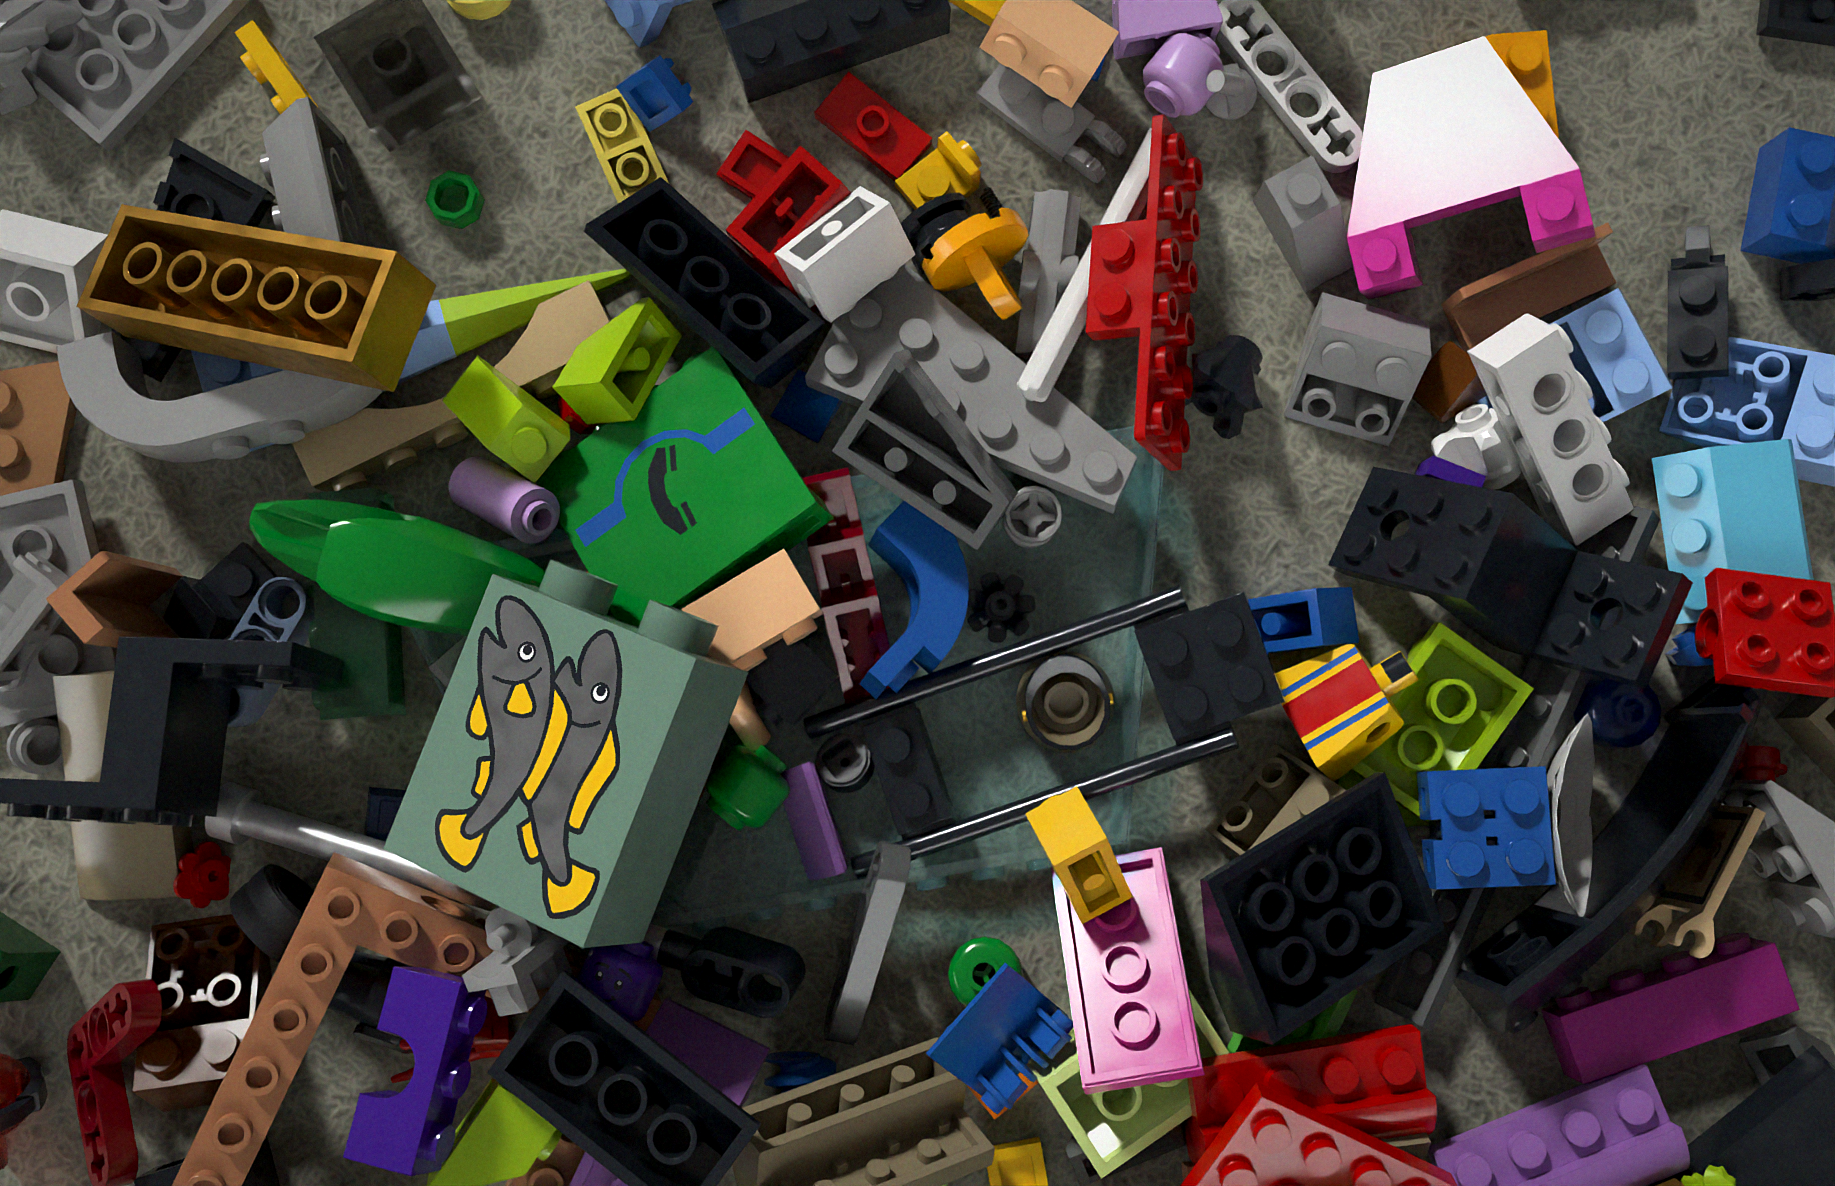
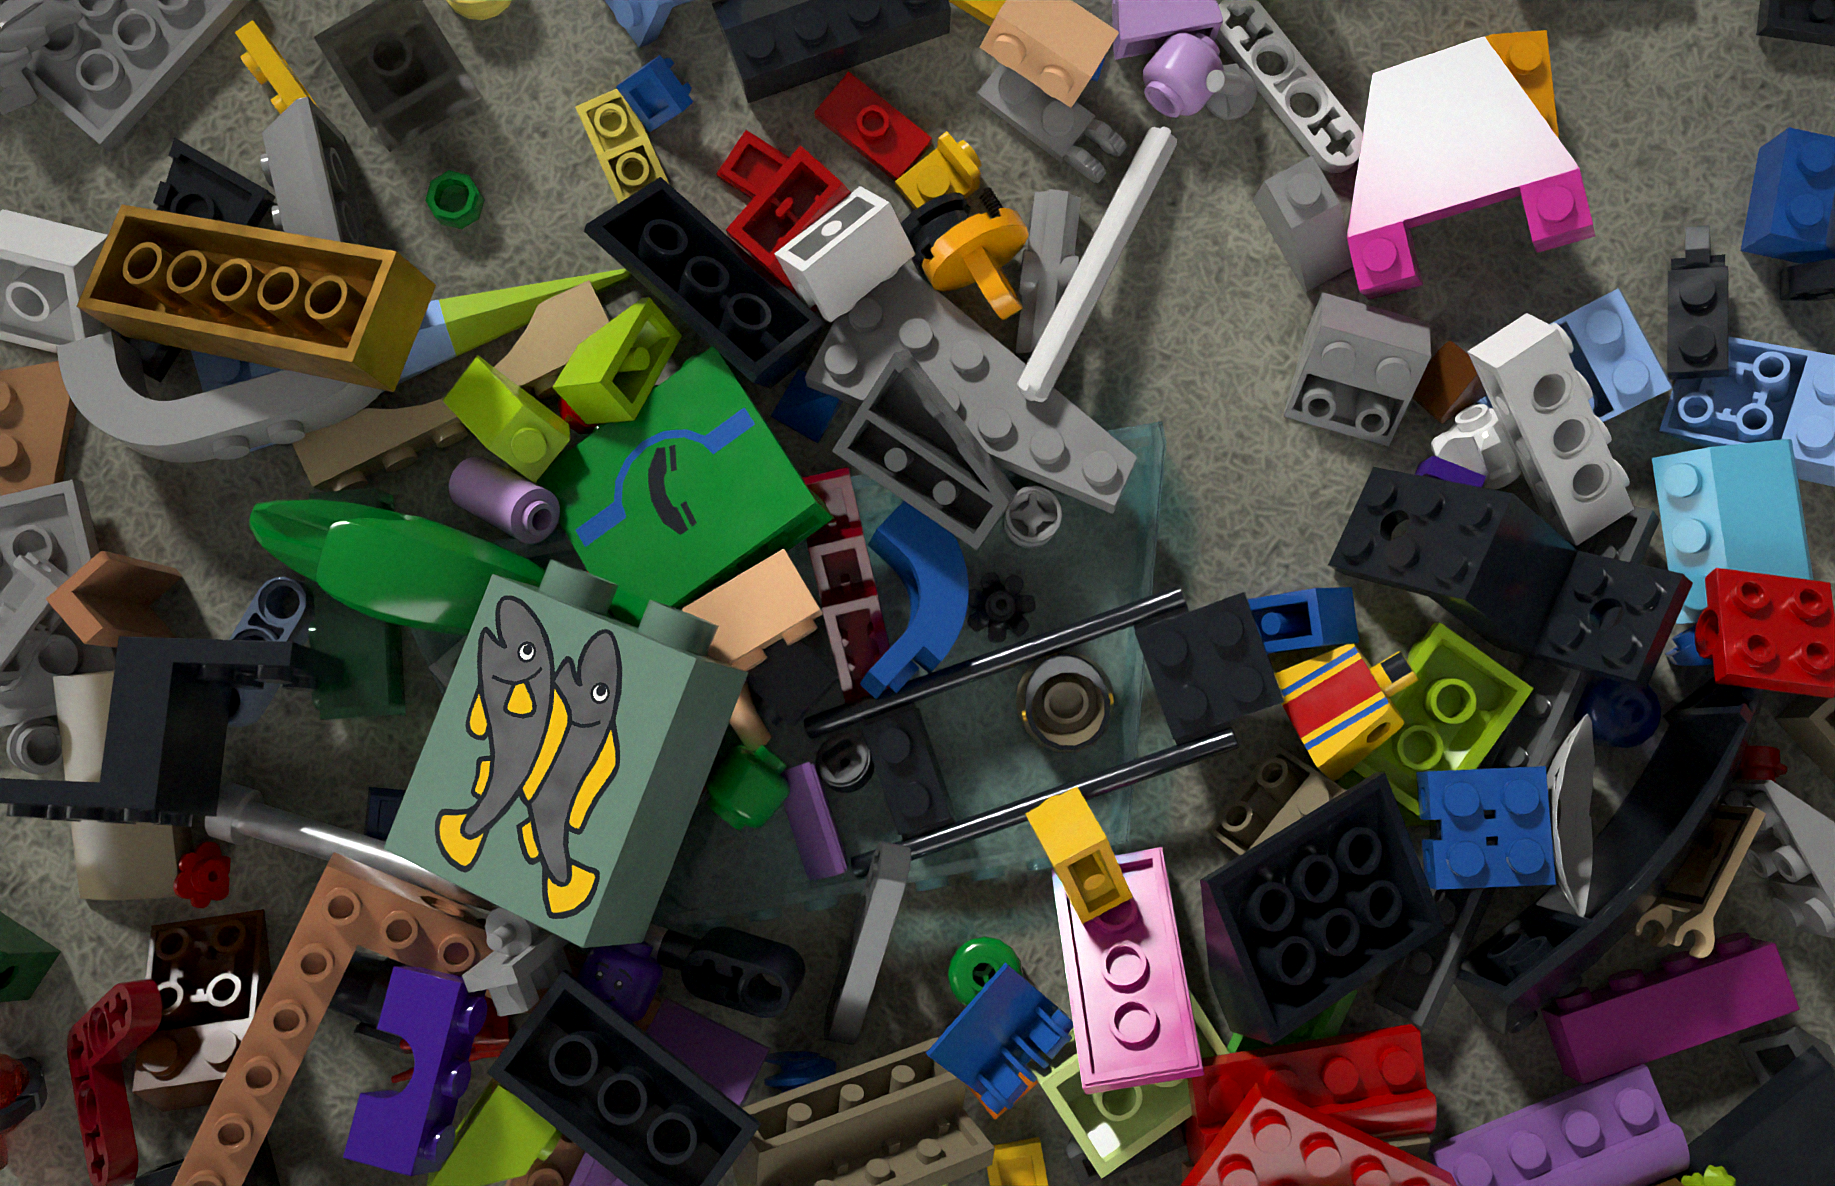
black slope [163,542,278,640] -> none
black tyre [229,864,314,963] -> none
red bracket [1086,114,1203,471] -> none
black rock [1185,335,1263,439] -> none
nougat panel [1441,223,1617,352] -> none

